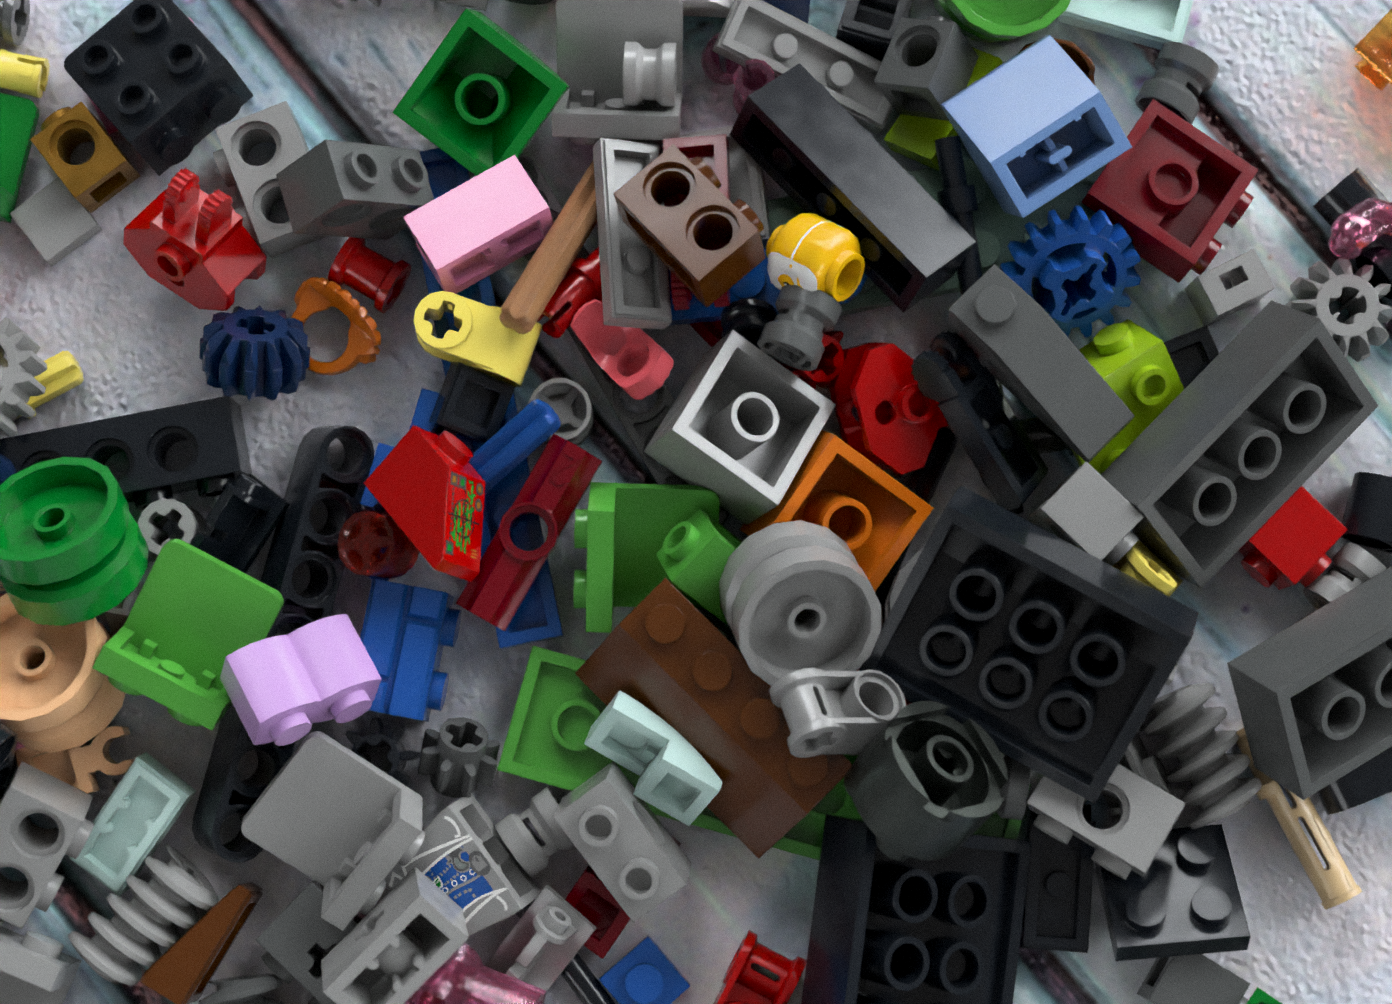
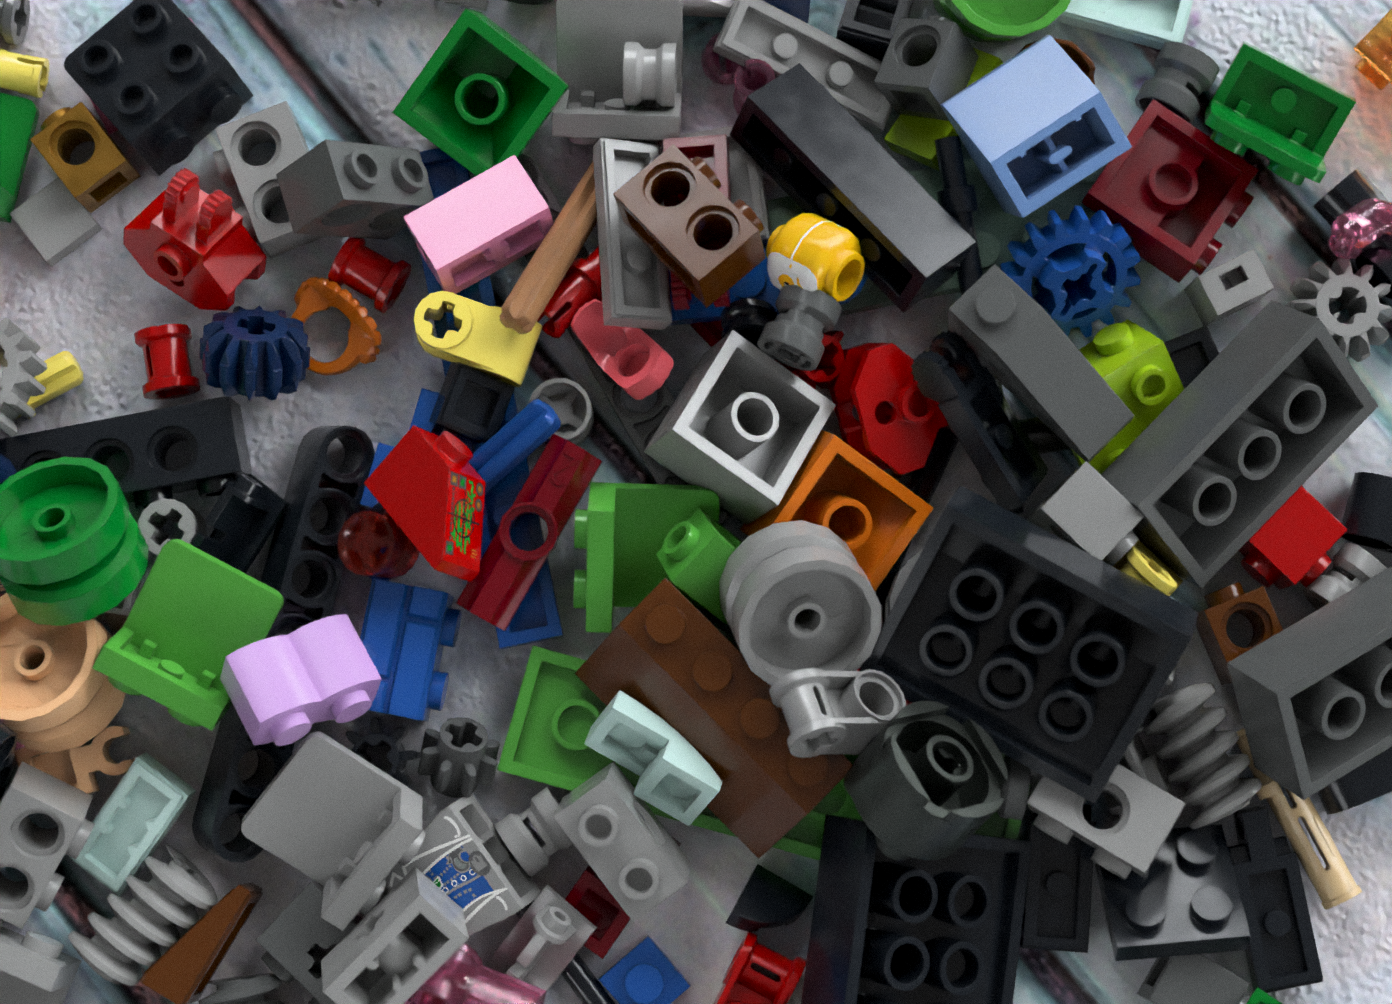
none -> red bush [134,324,200,400]
none -> black tile [726,864,814,932]
none -> reddish brown brick [1195,581,1283,685]
none -> green bracket [1205,41,1356,186]
none -> black hinge [1228,806,1323,993]

